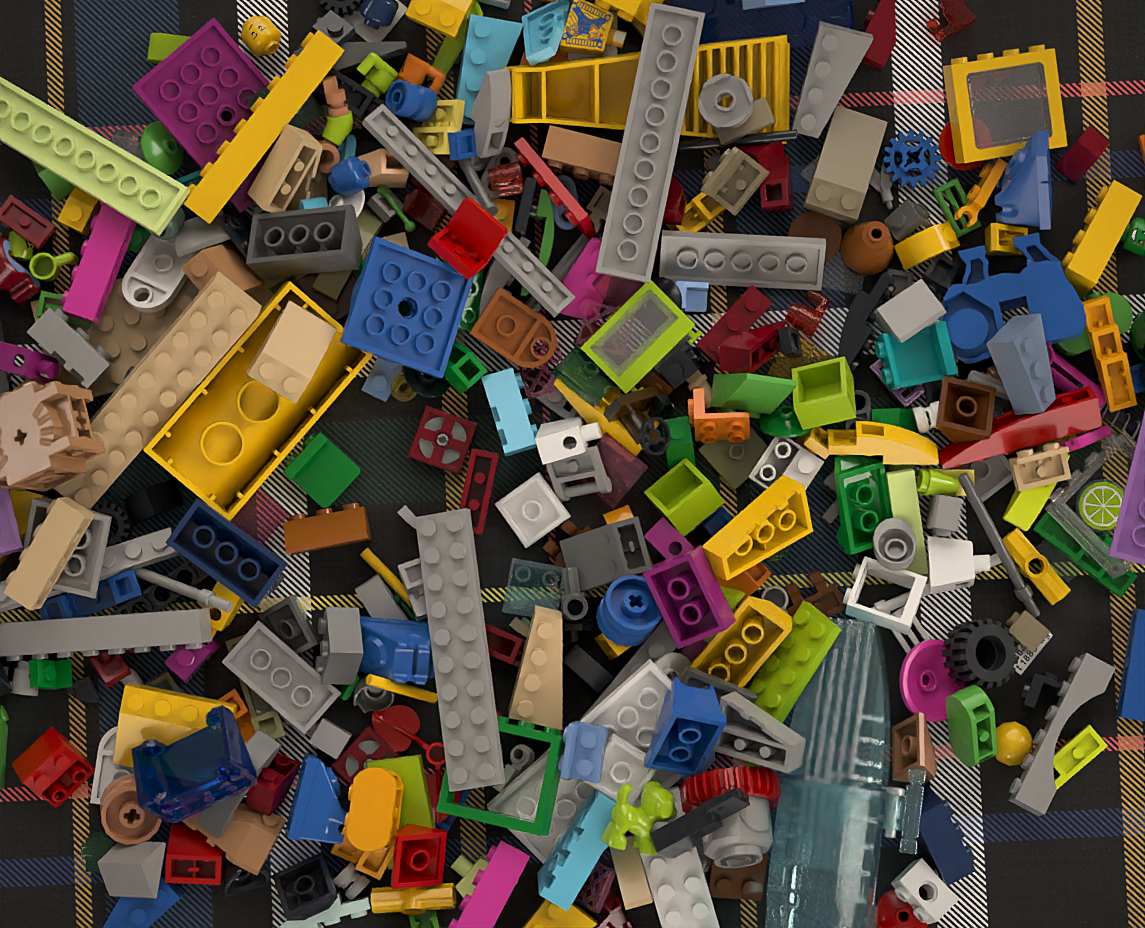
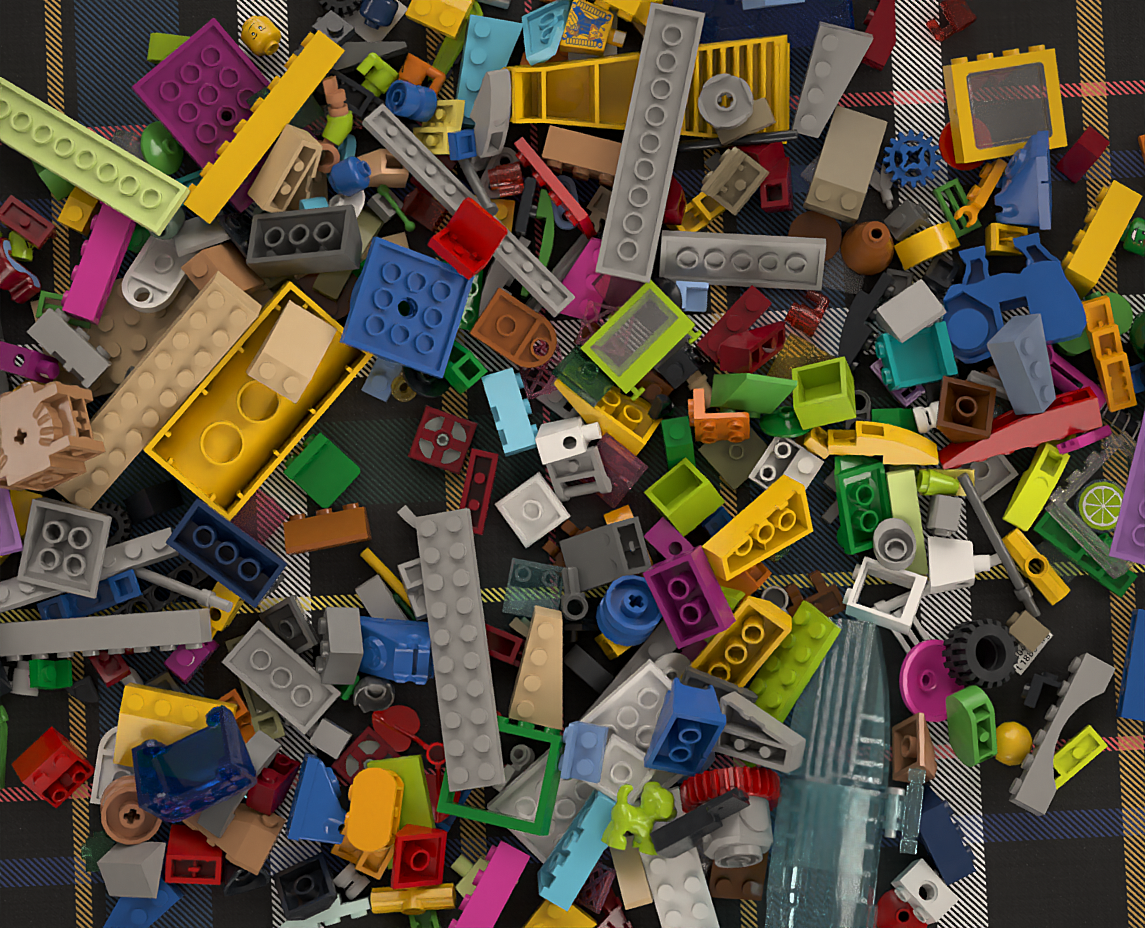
tan brick [3,497,95,611] -> none
lime piece [29,252,79,282] -> none
yellow bar [366,674,438,704] -> none
dark brown piece [603,386,670,456] -> none
black plate [777,326,803,359] -> none
tan bracket [1009,442,1071,491] -> none

